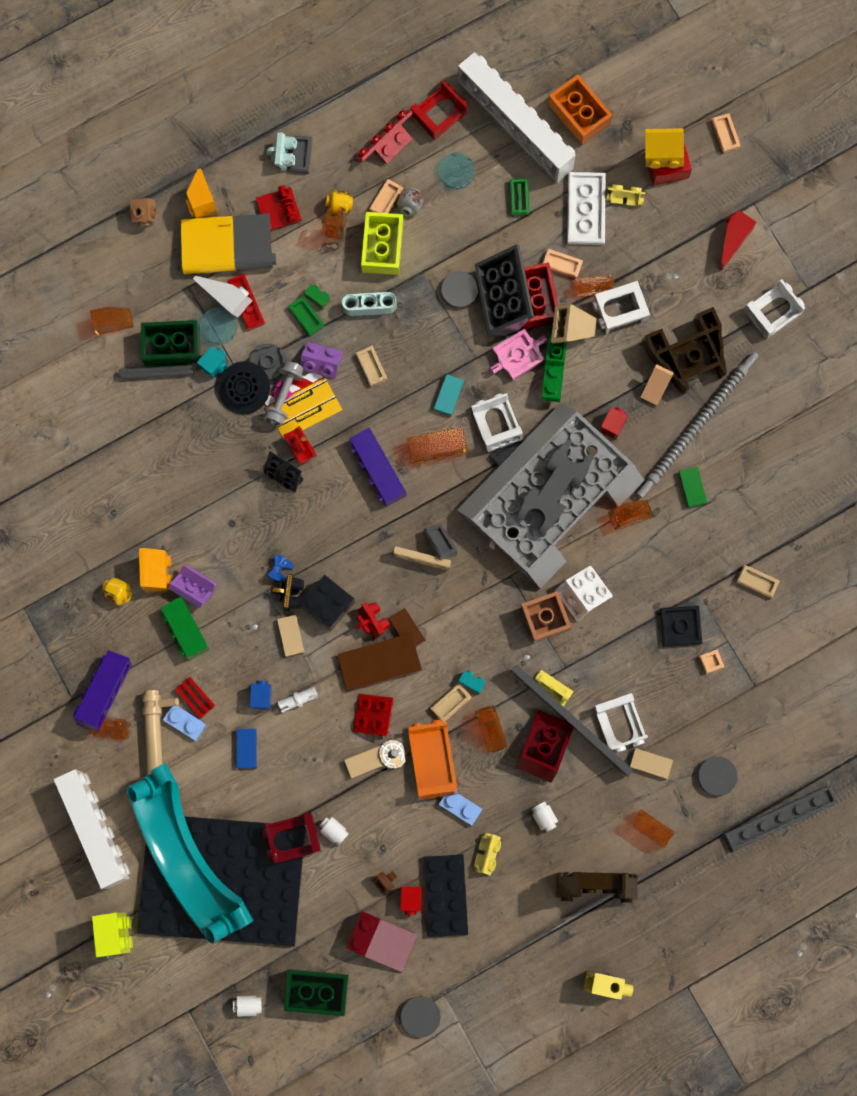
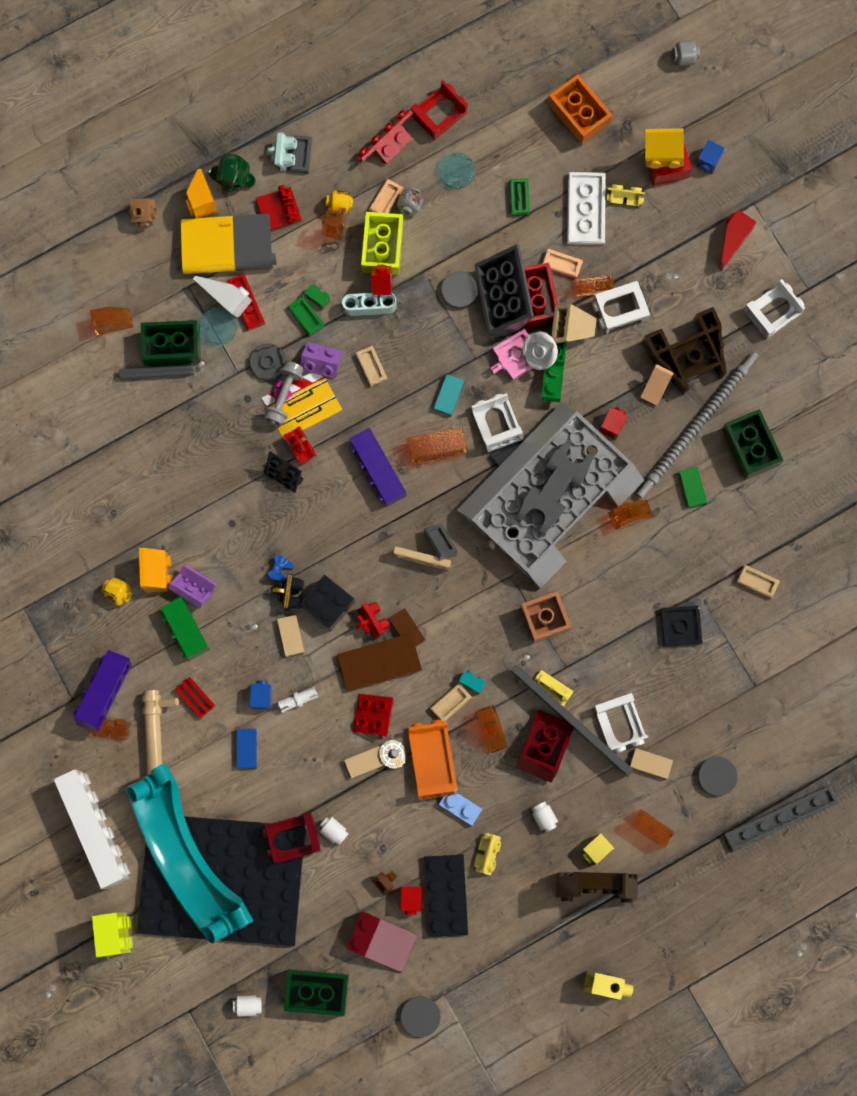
light blue plate [163,706,206,741] -> none
teal brick [197,346,228,379] -> none
black wheel [218,361,270,414] -> none
white brick [458,52,576,183] -> none
white bracket [554,566,613,621] -> none
light nougat tile [699,649,724,674] -> none
light nougat tile [711,113,741,154] -> none
none -> dark green piece [209,154,256,192]
none -> red brick [371,264,393,295]
none -> white tile [522,331,558,370]
none -> light yellow brick [582,833,614,865]
none -> light grey head [672,41,700,66]
none -> blue brick [696,140,725,173]
none -> dark green brick [722,409,784,480]

